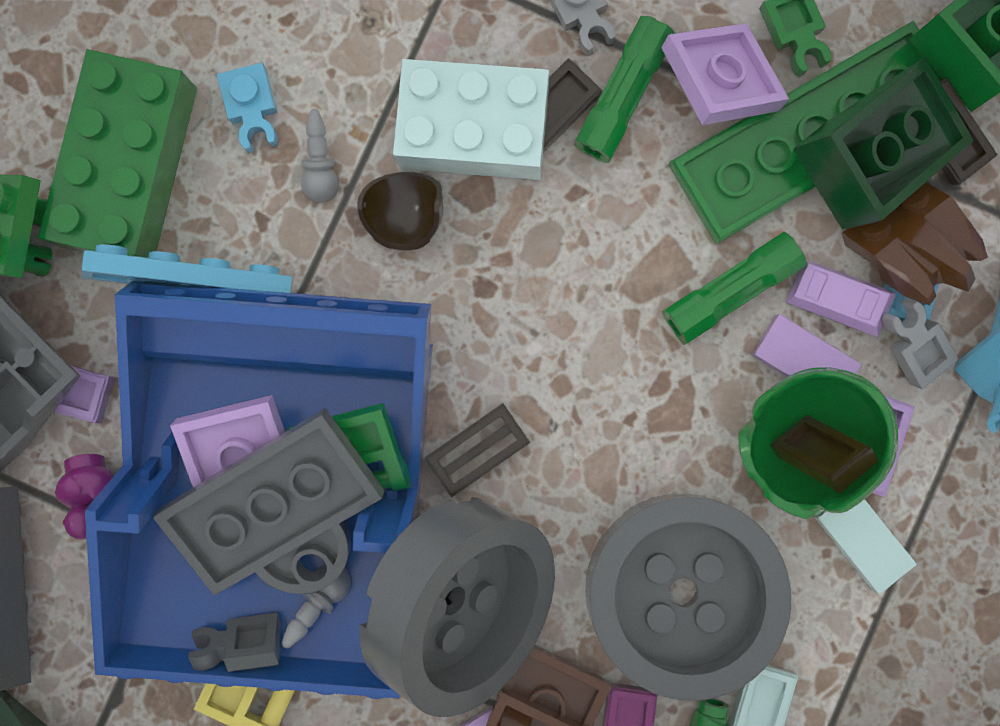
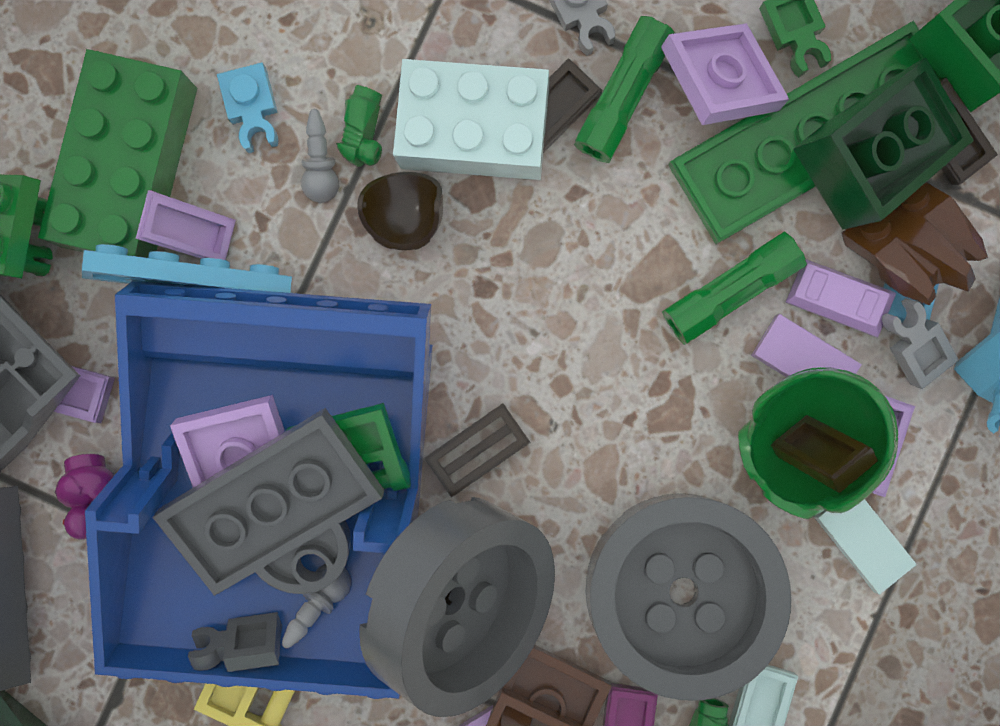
none -> lavender tile [136,190,236,260]
none -> green arm [336,85,382,167]

